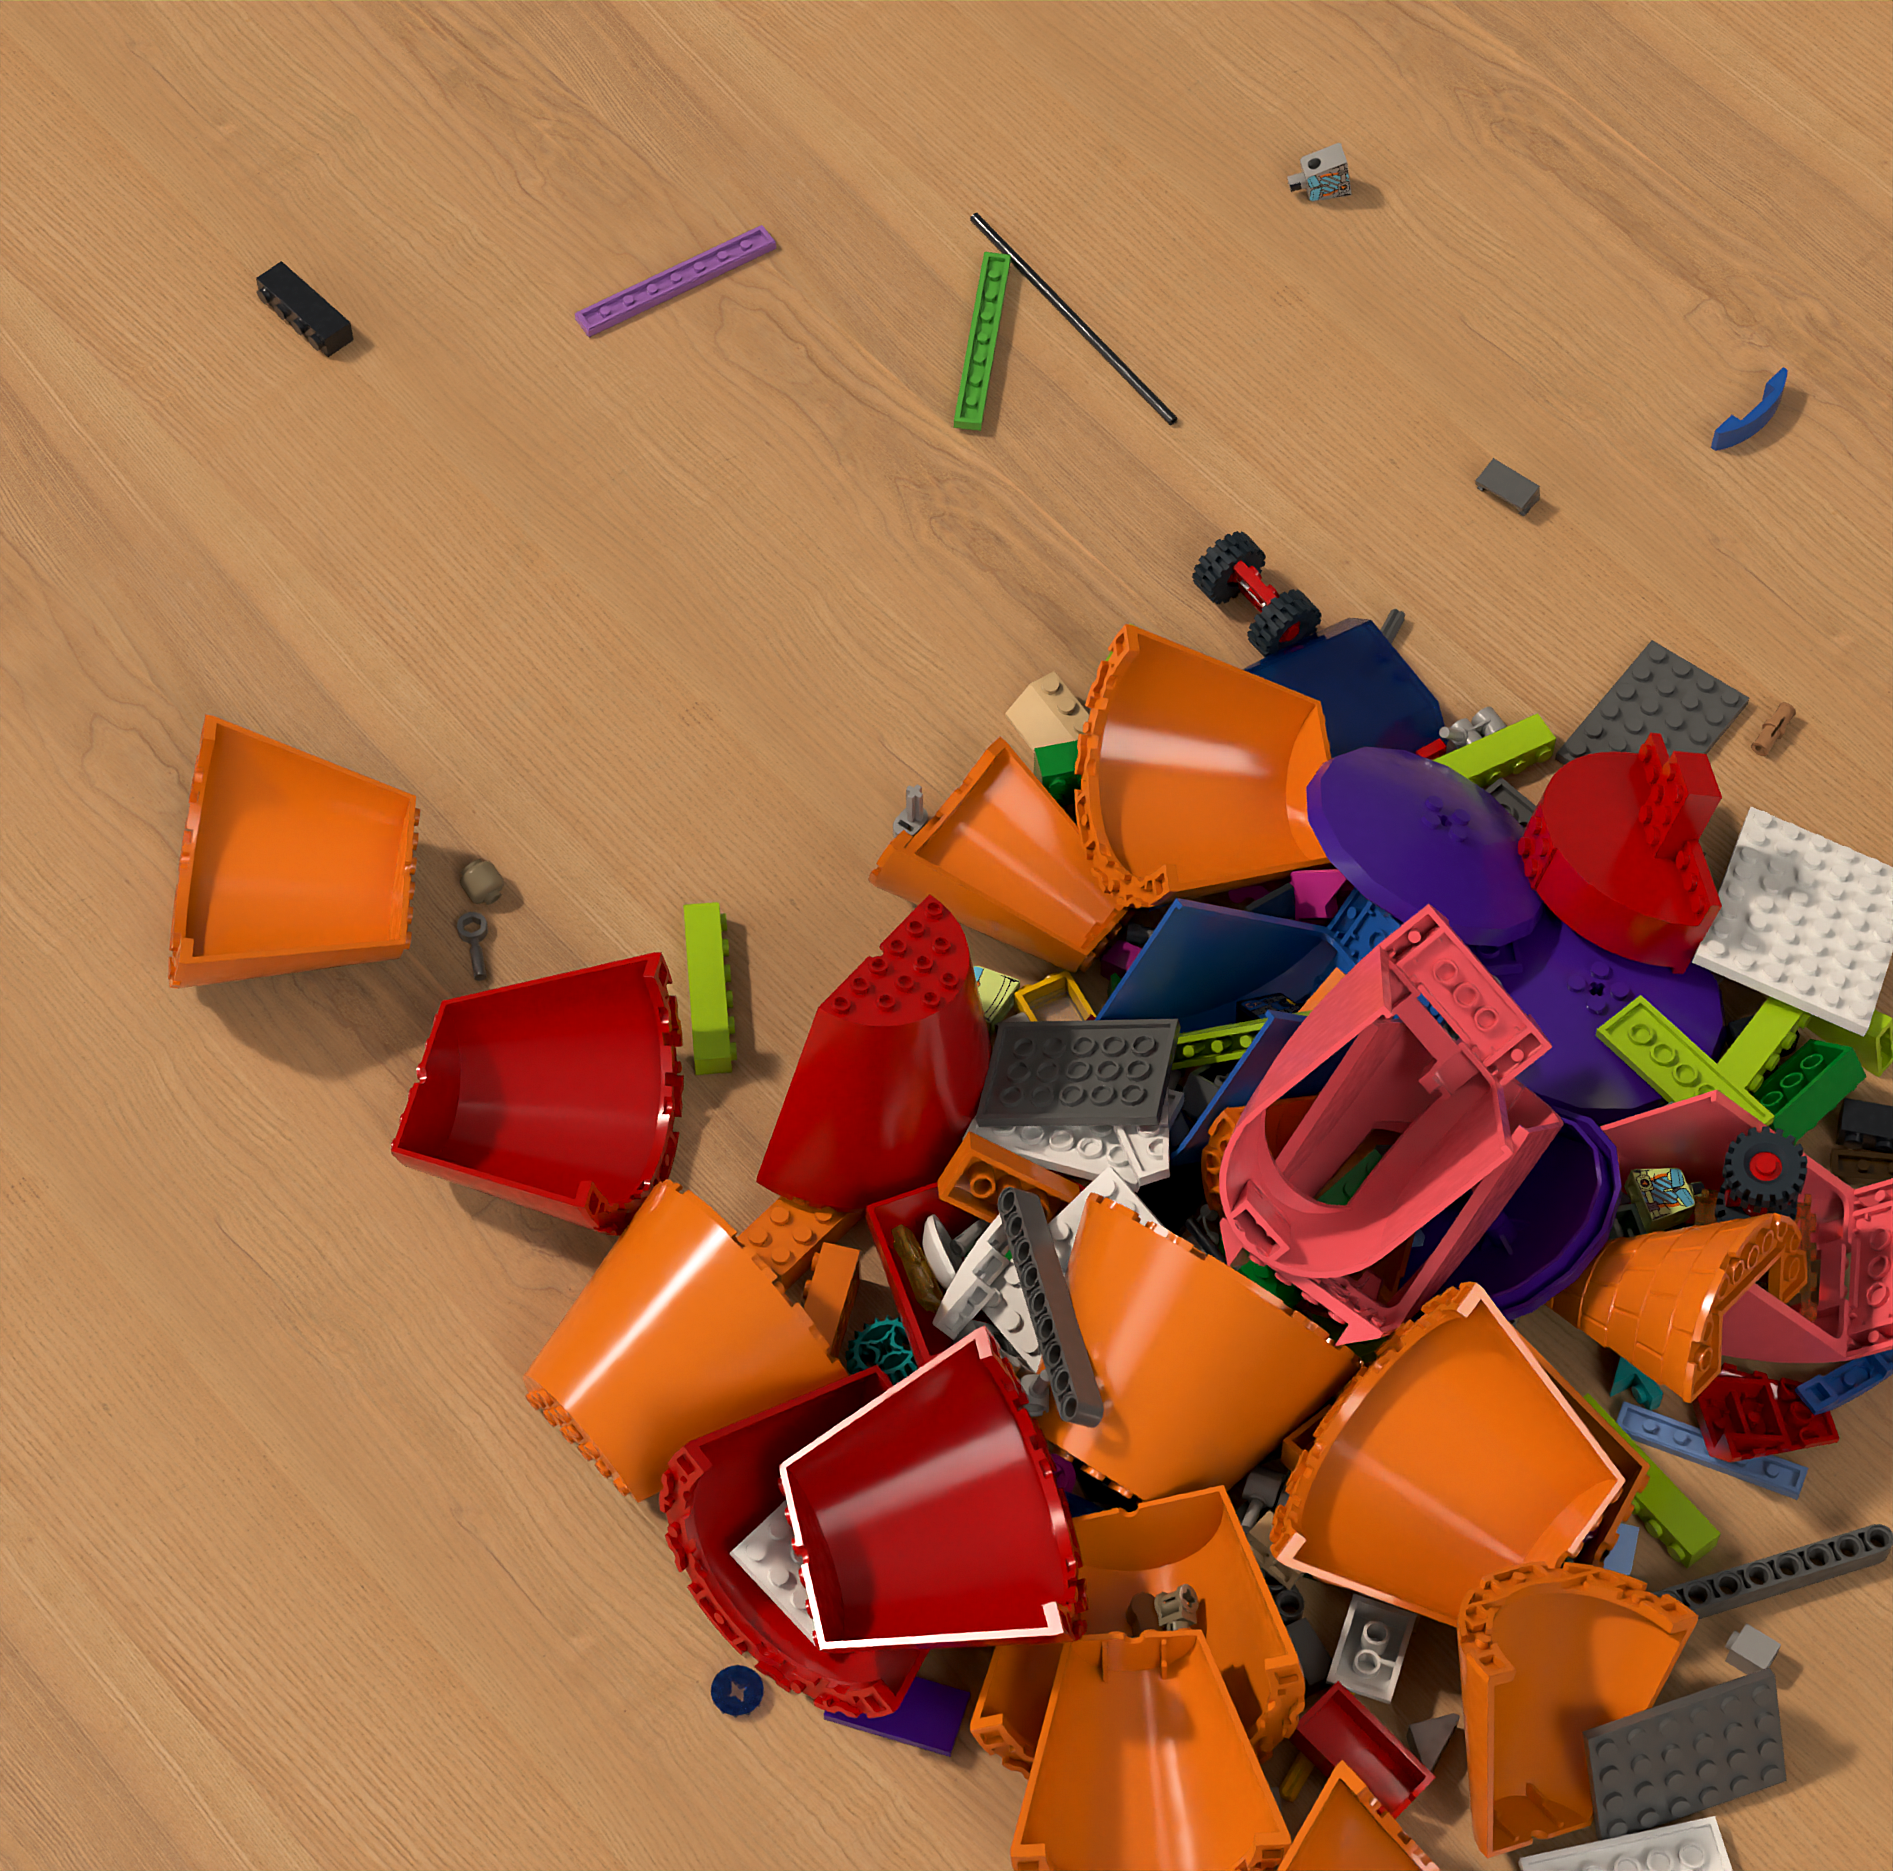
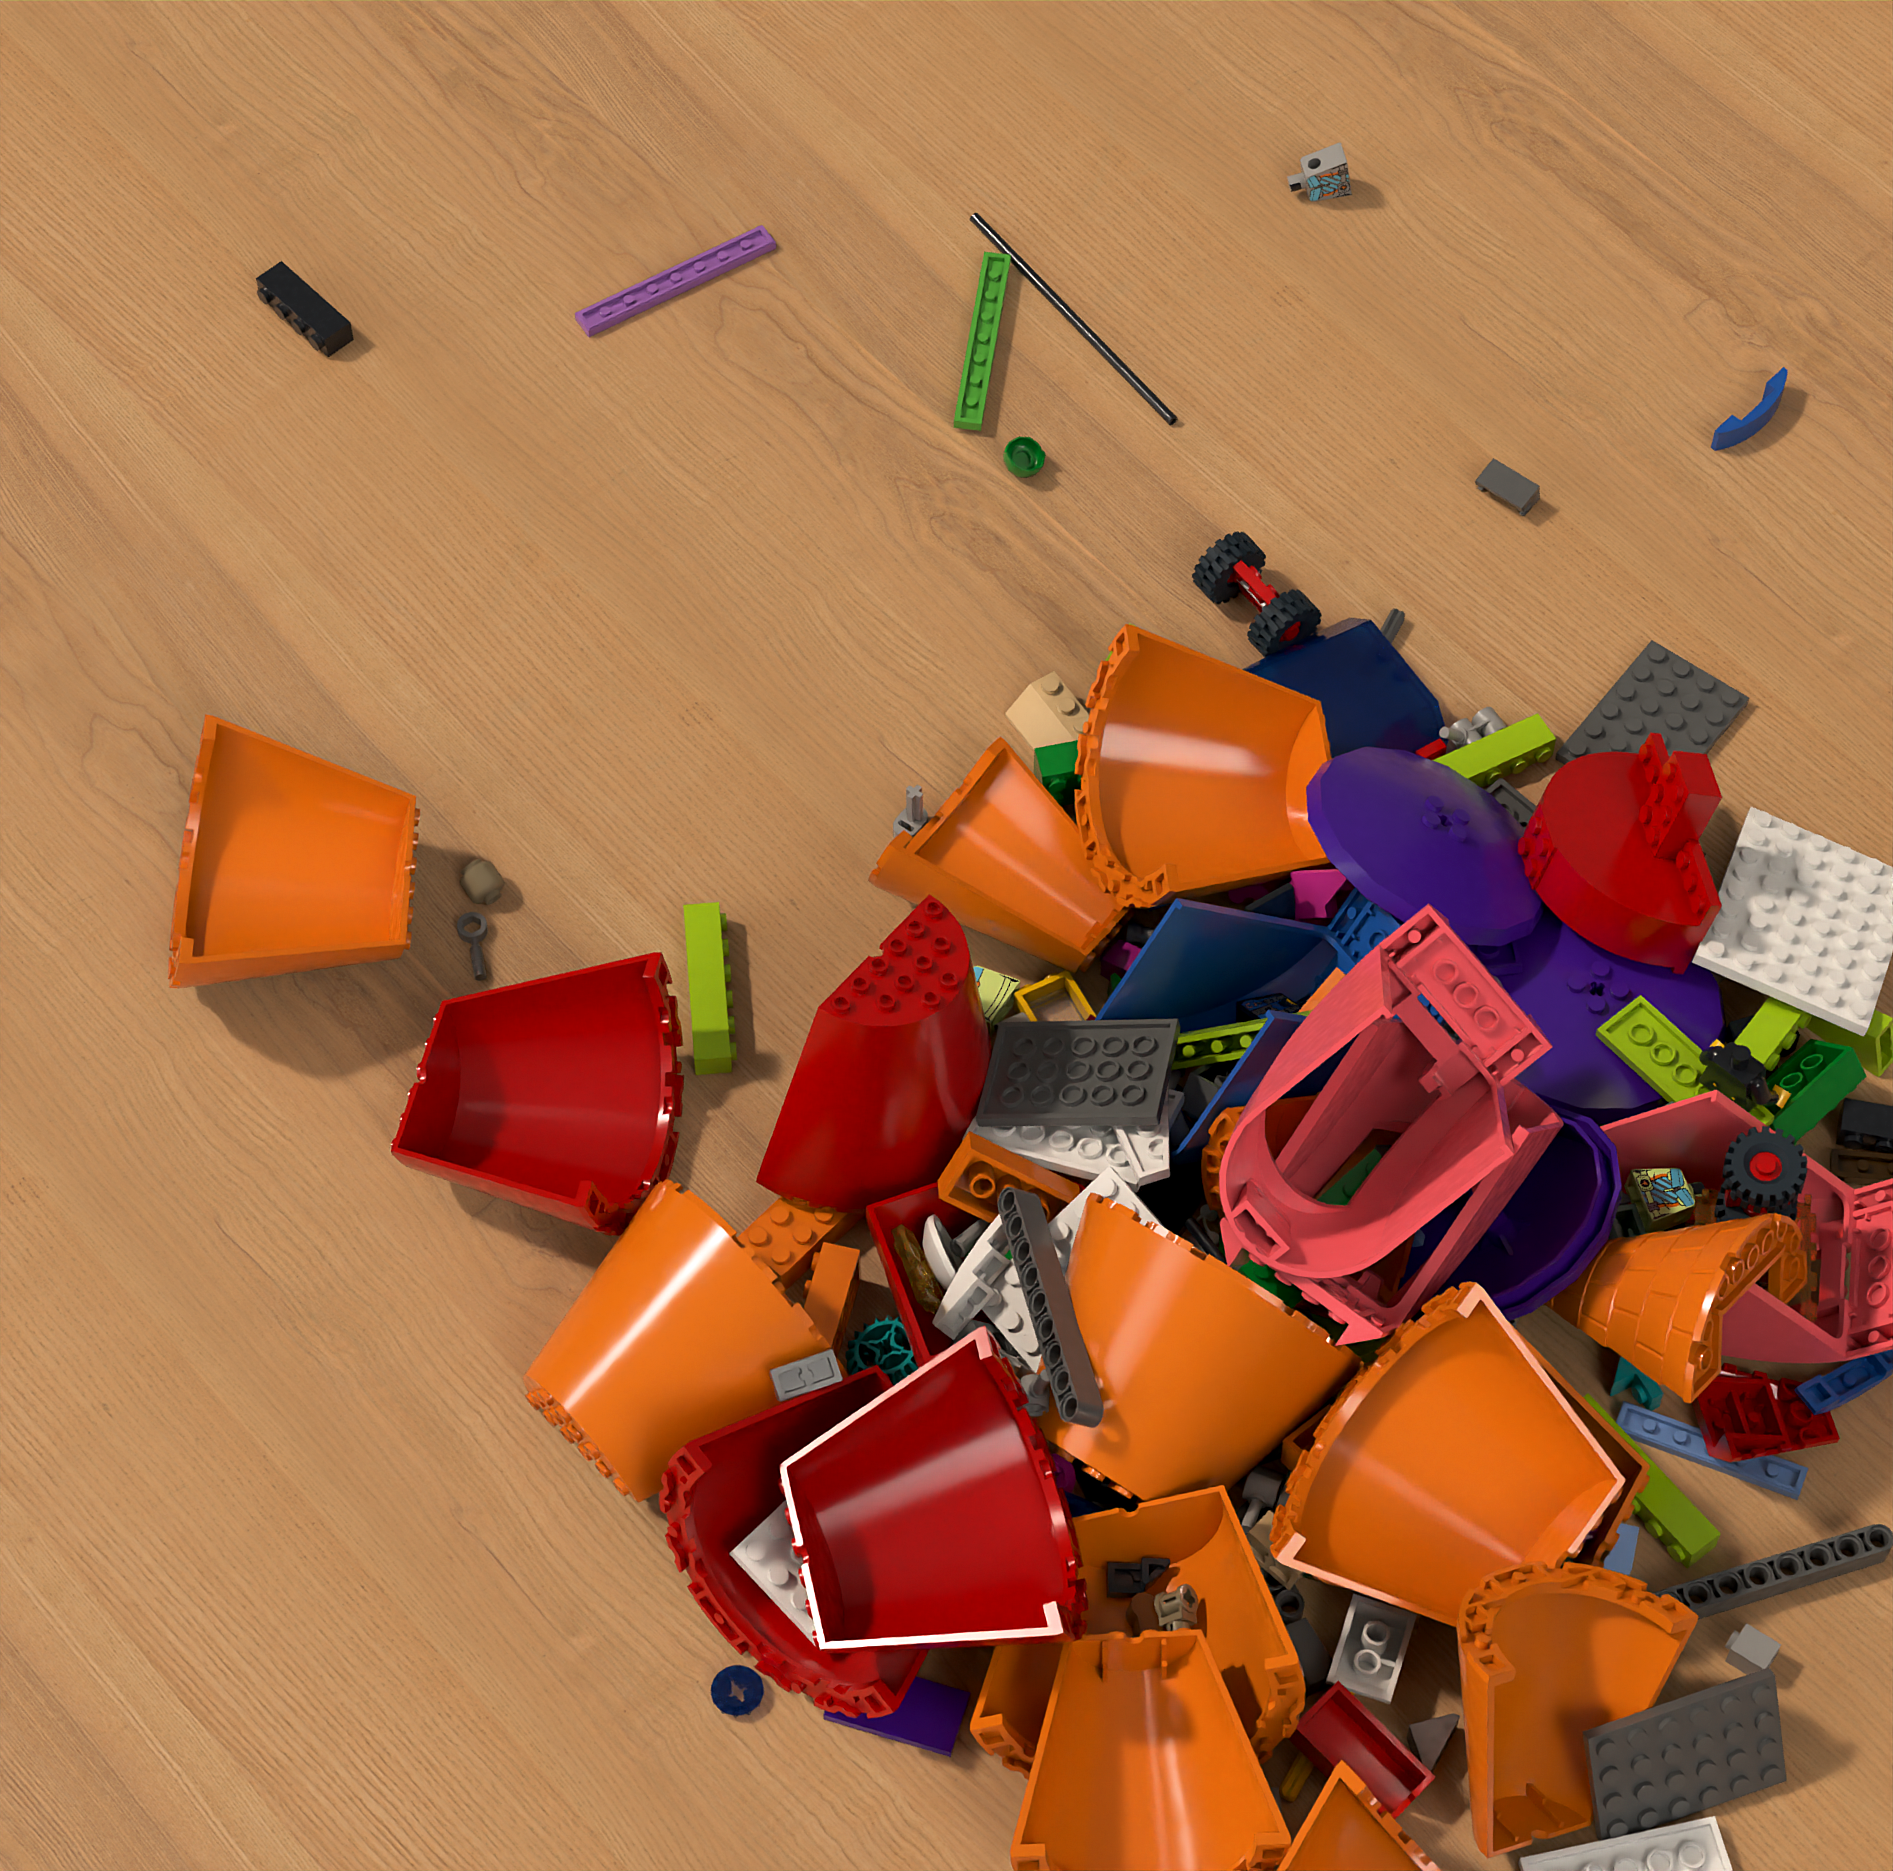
medium nougat pin [1751,702,1796,756] -> none
none -> hinge [769,1349,843,1402]
none -> green hair [1003,436,1046,478]
none -> black slope [1107,1558,1170,1598]
none -> black torso [1698,1039,1791,1113]

